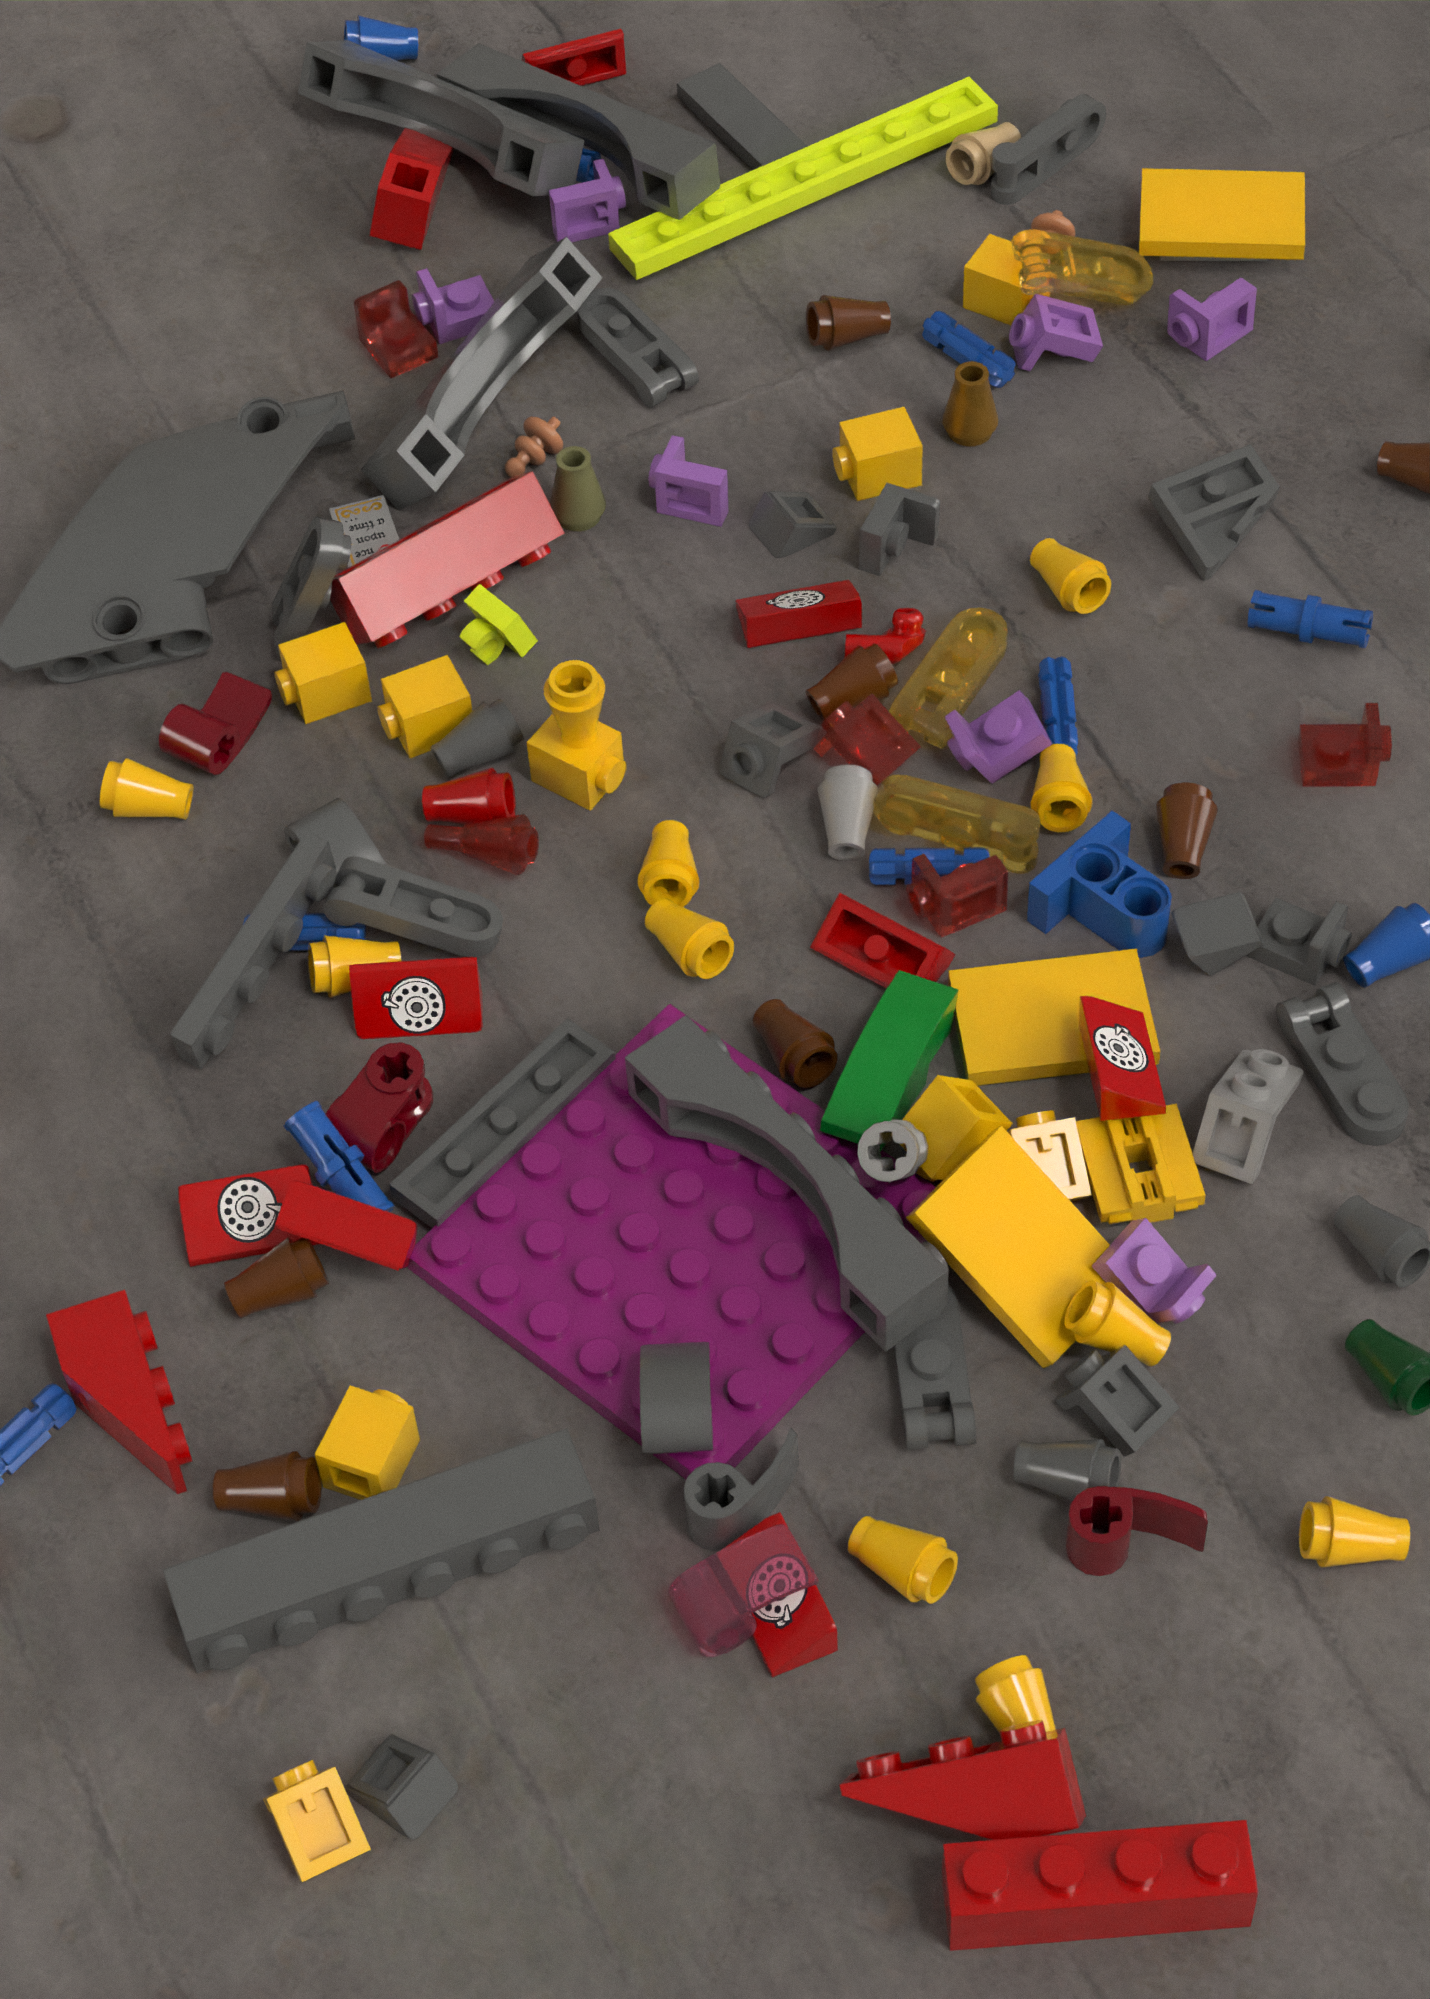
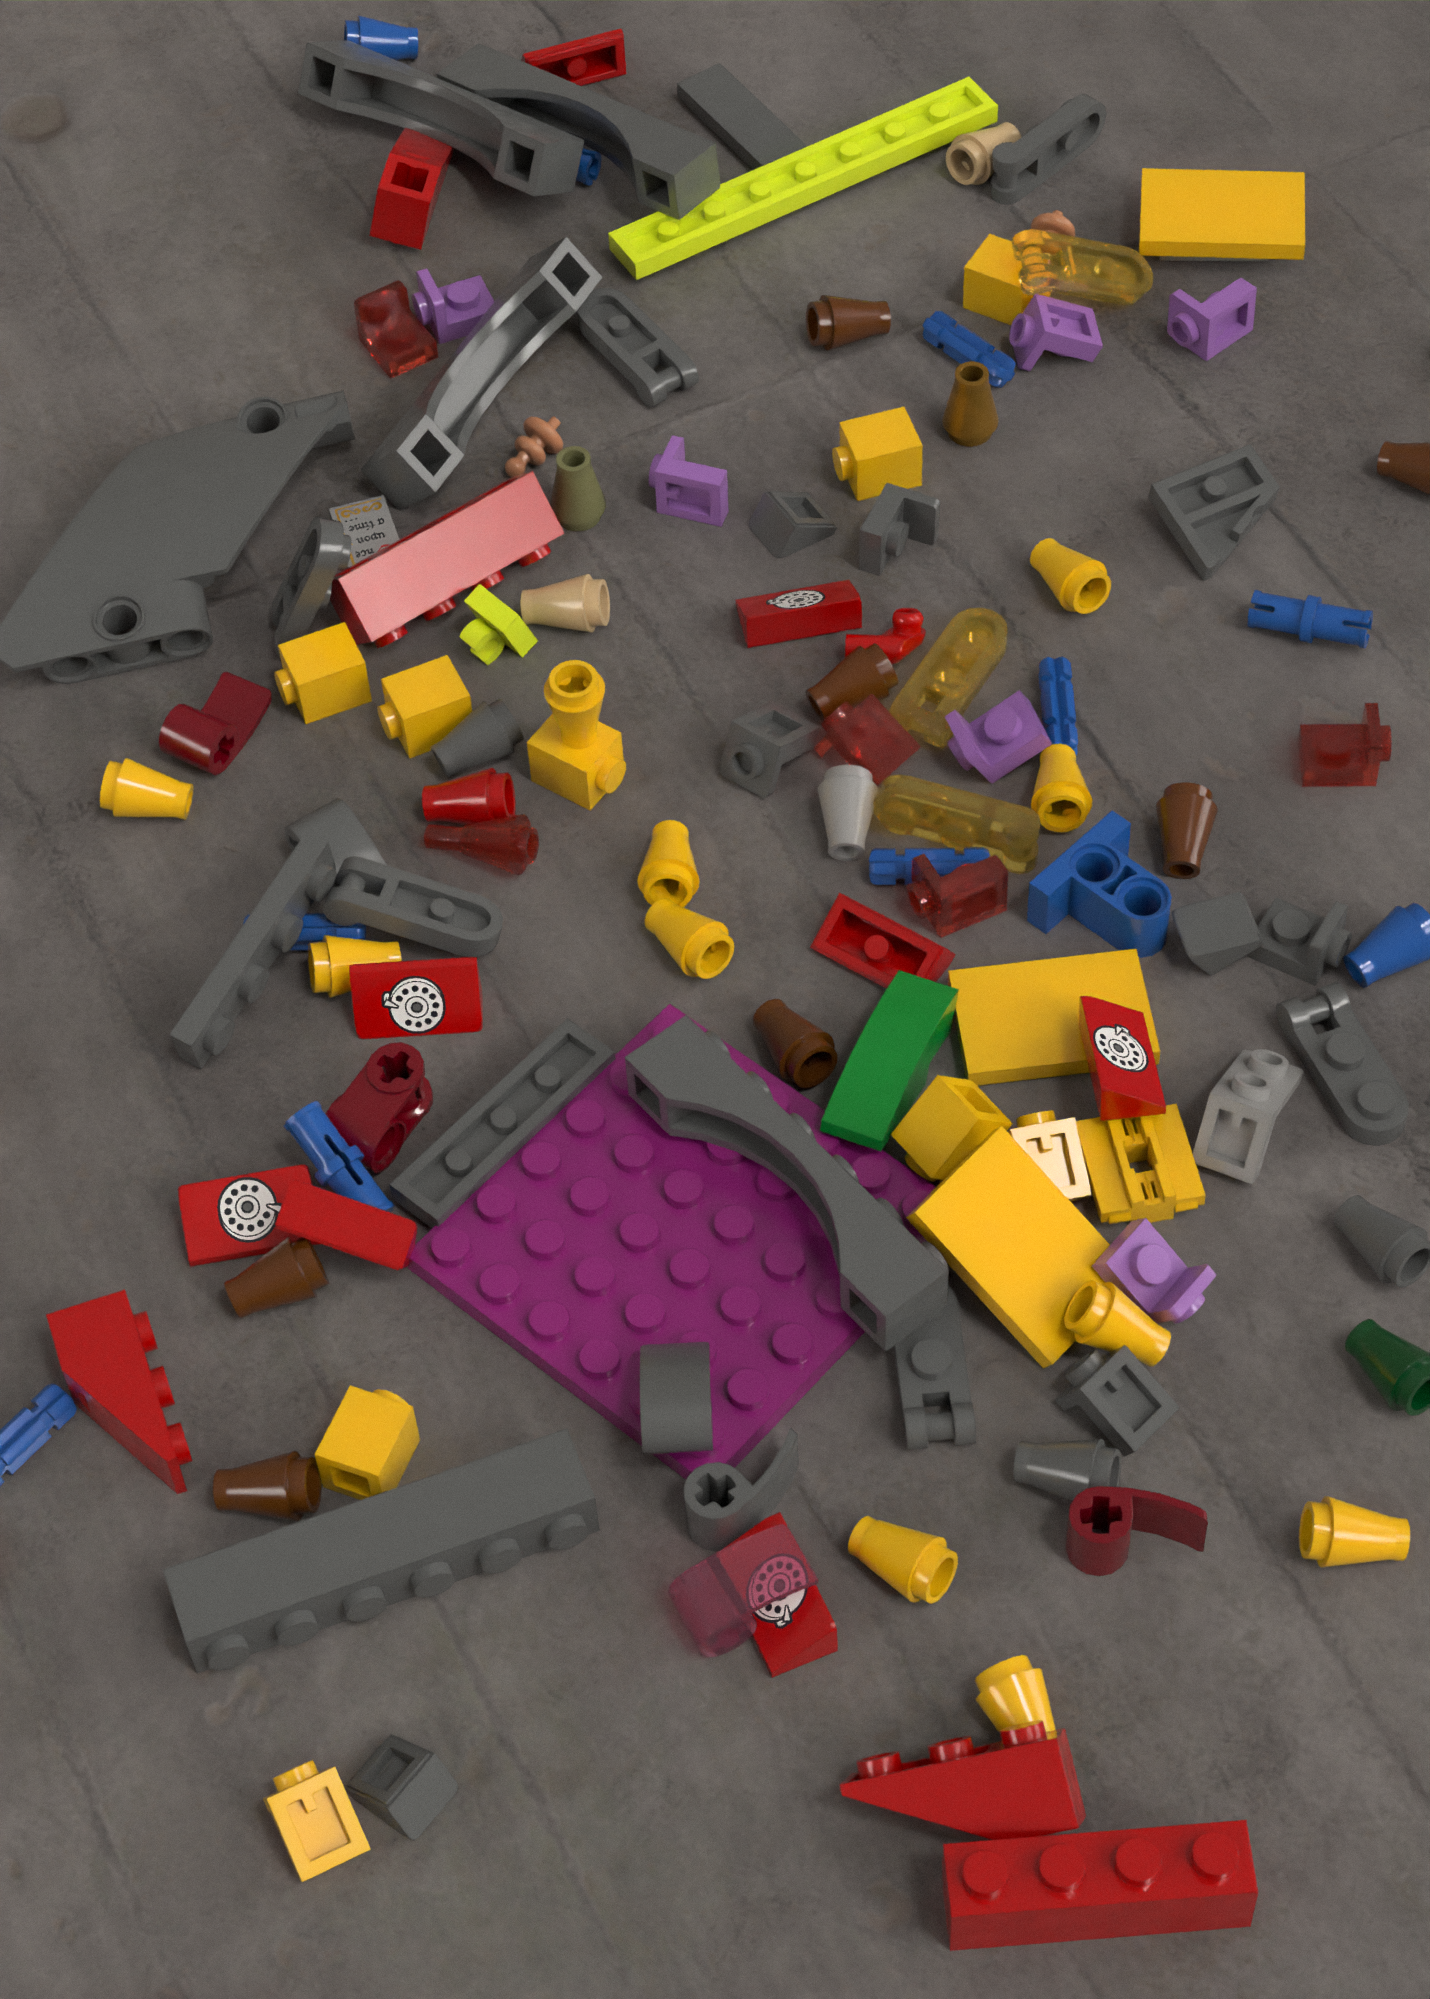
medium lavender bracket [549,159,626,242] -> none
light grey bush [857,1119,929,1182] -> none
none -> tan cone [520,574,610,633]

